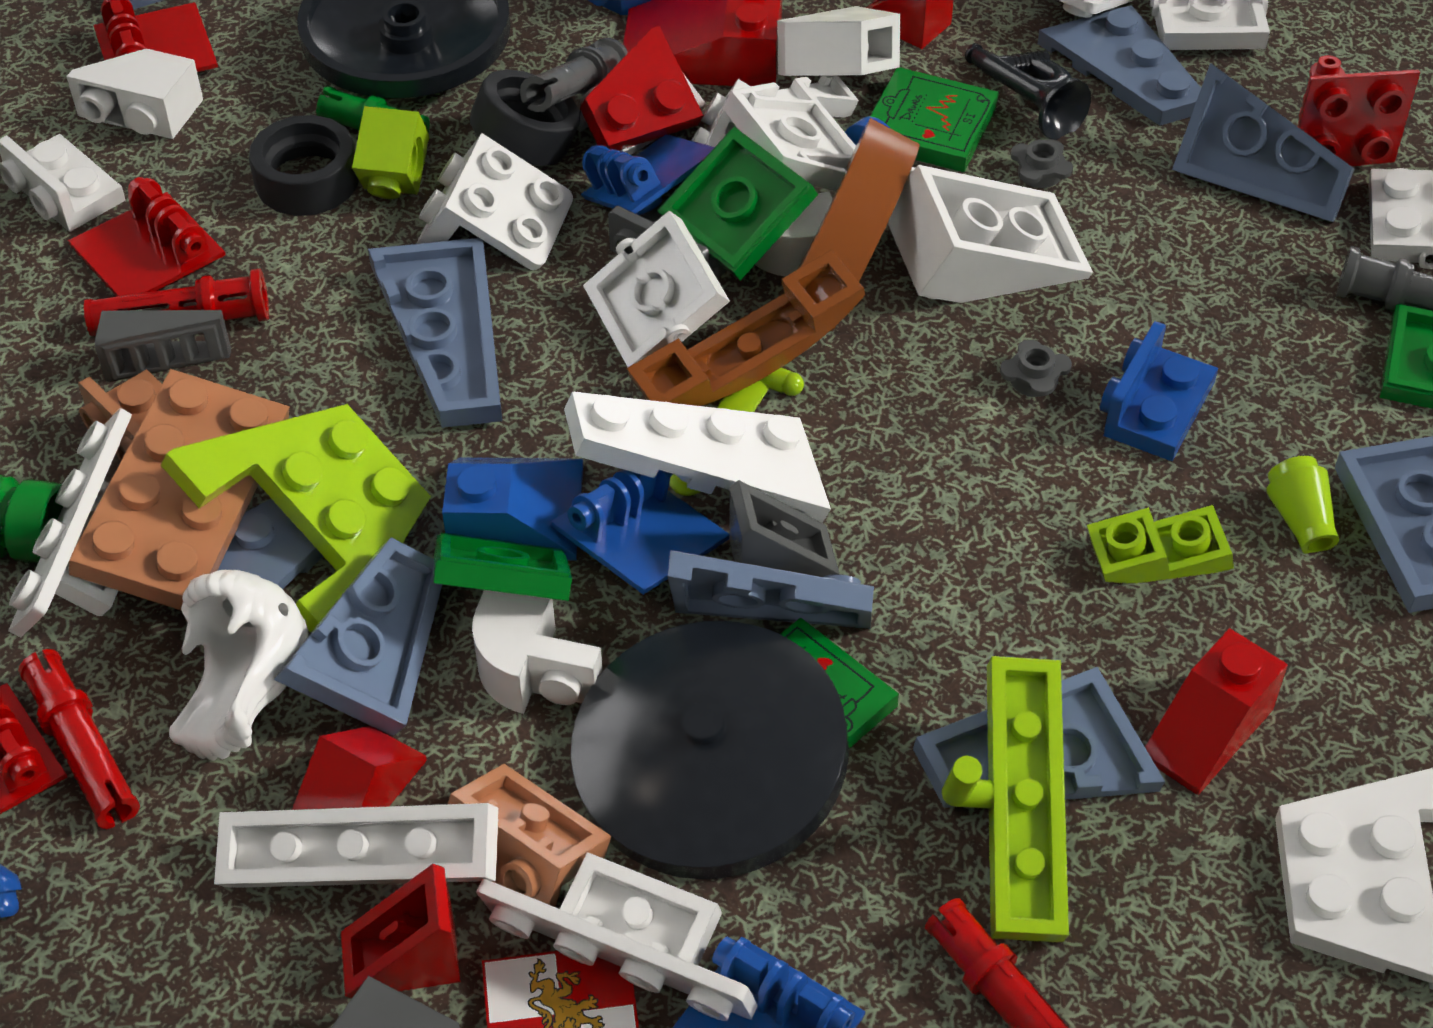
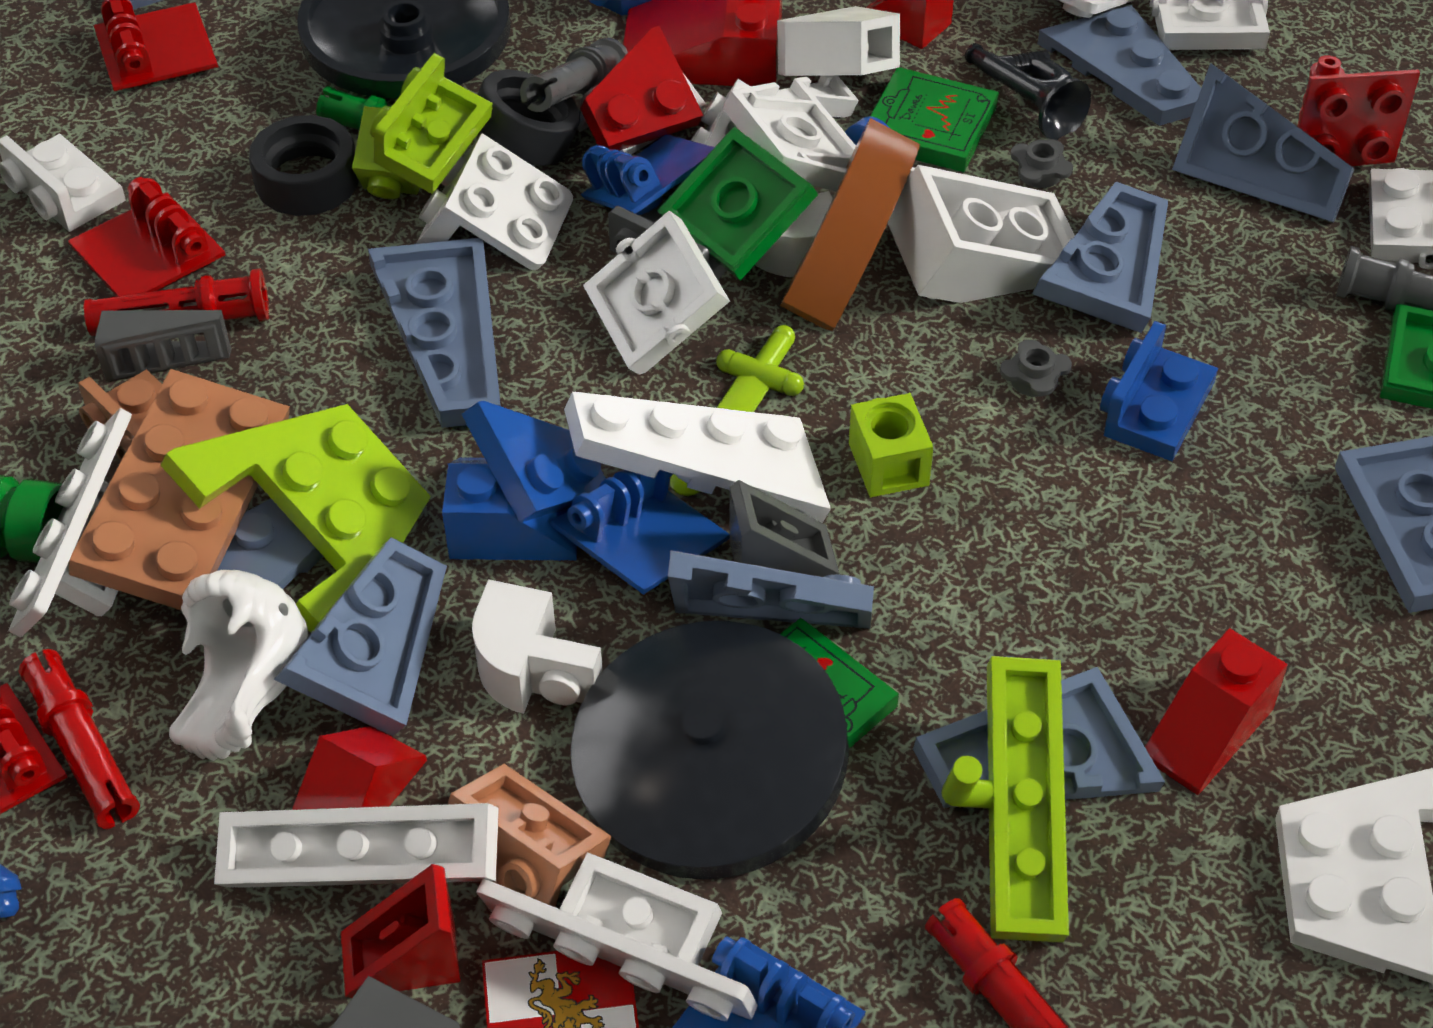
white slope [67,49,203,139] -> none
green tile [433,533,572,601] -> none
dark orange slope [627,250,865,406] -> none
lime slope [1087,505,1234,583] -> none
lime cone [1266,456,1339,554] -> none
none -> lime bracket [370,53,492,194]
none -> blue wing [461,401,606,523]
none -> lime brick [849,393,933,498]
none -> sand blue wing [1032,182,1168,333]

